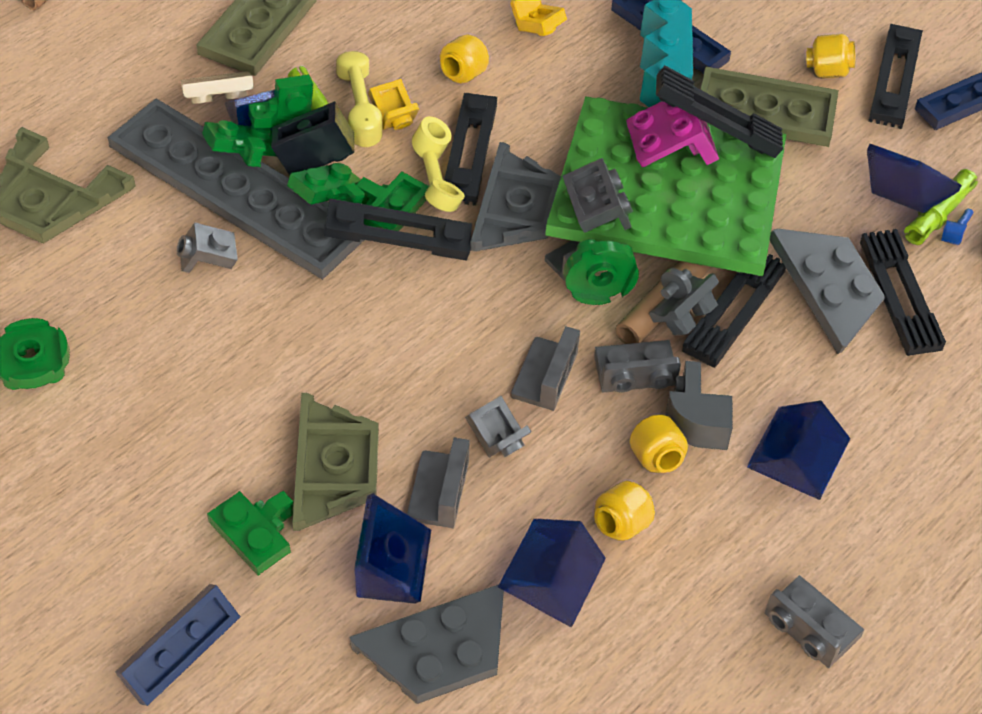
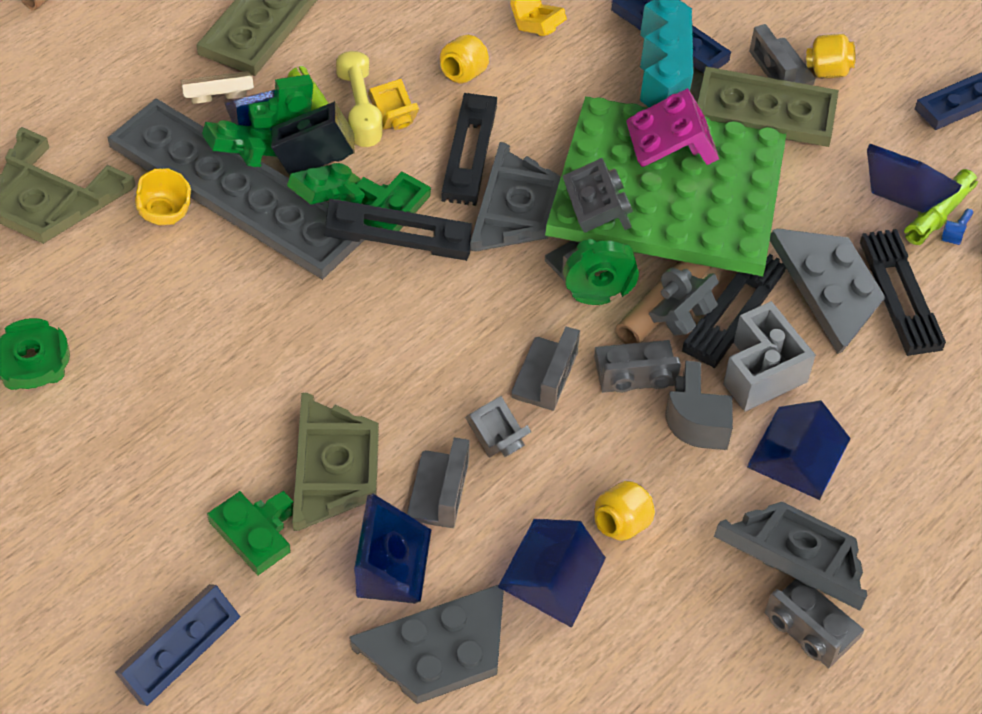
flat silver bracket [177,222,238,273] -> none
light yellow piece [412,116,465,212] -> none
yellow head [629,414,688,473] -> none
black container [656,65,783,158] -> none
black container [868,24,923,129] -> none
none -> yellow hair [135,168,191,226]
none -> dark grey wing [714,502,868,611]
none -> light grey brick [723,301,816,412]
none -> flat silver panel [749,24,815,85]

